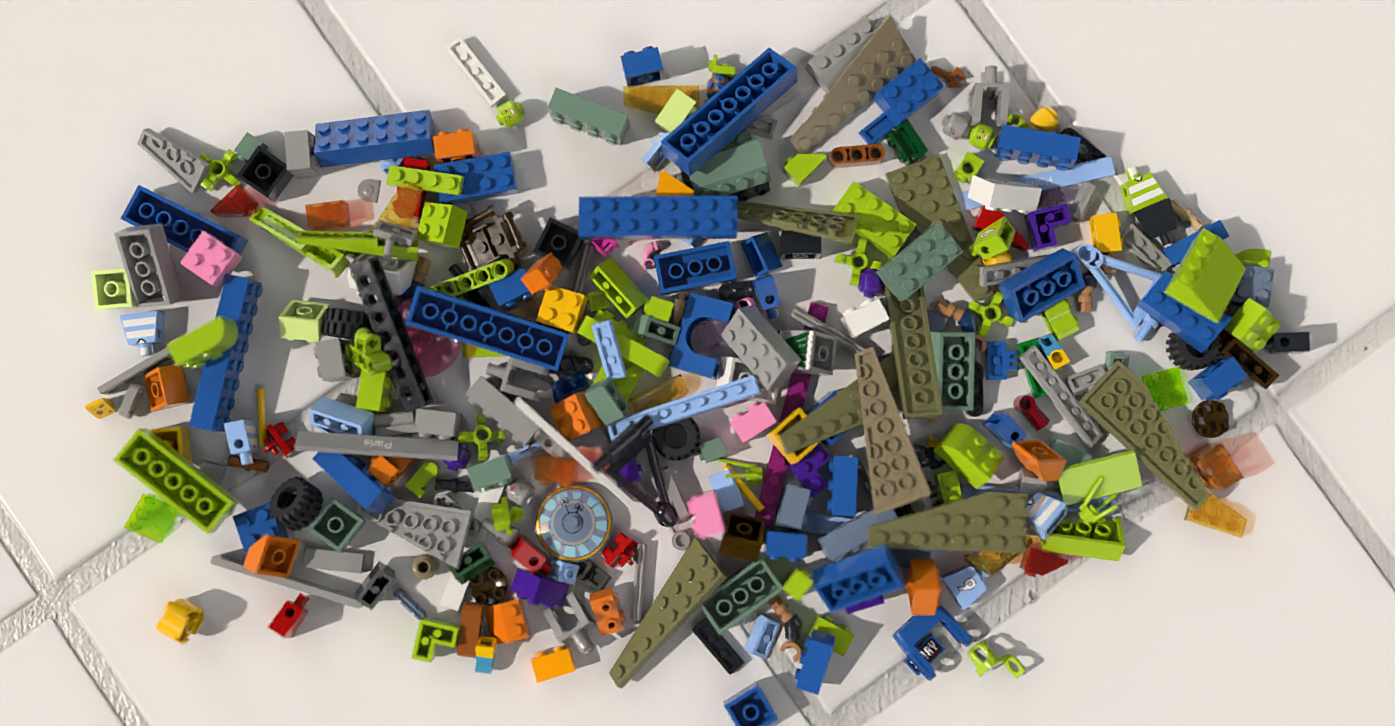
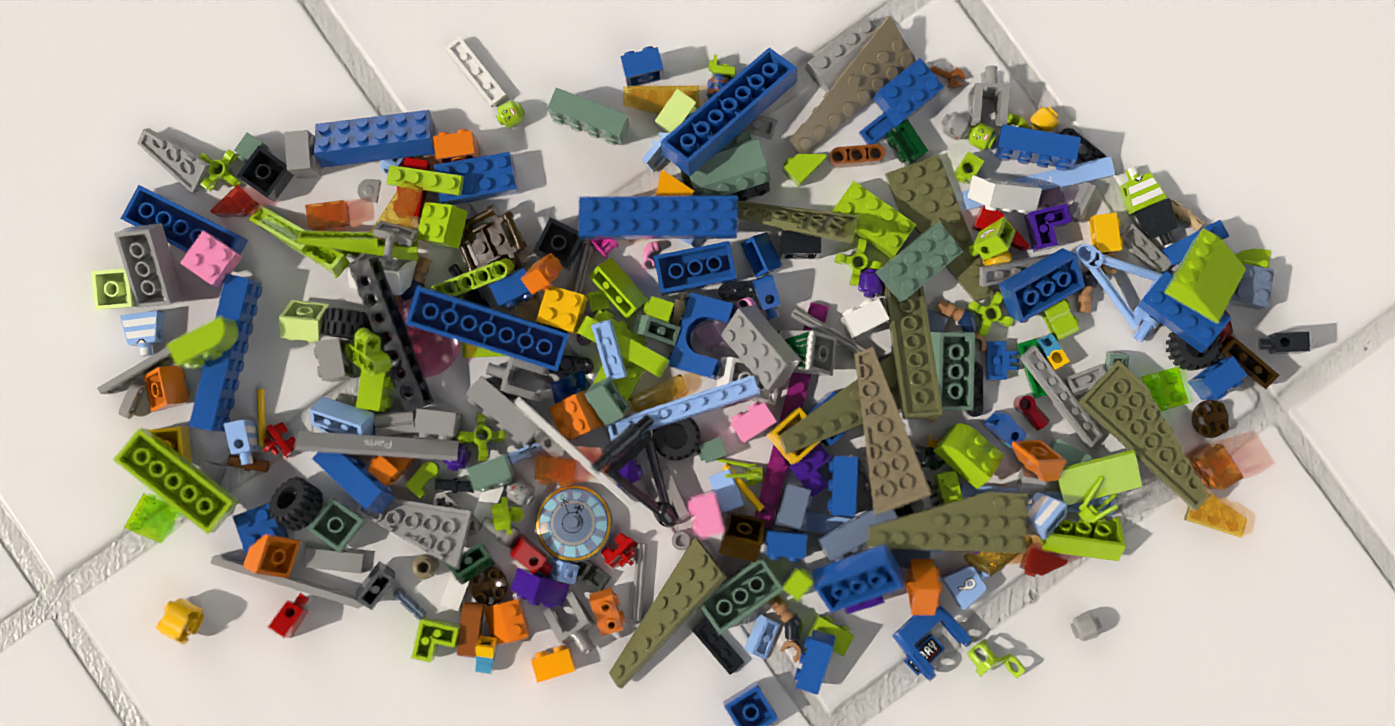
yellow slope [85,398,116,419] -> none
lime brick [1223,298,1282,354] -> none
none -> light grey head [1070,613,1102,641]

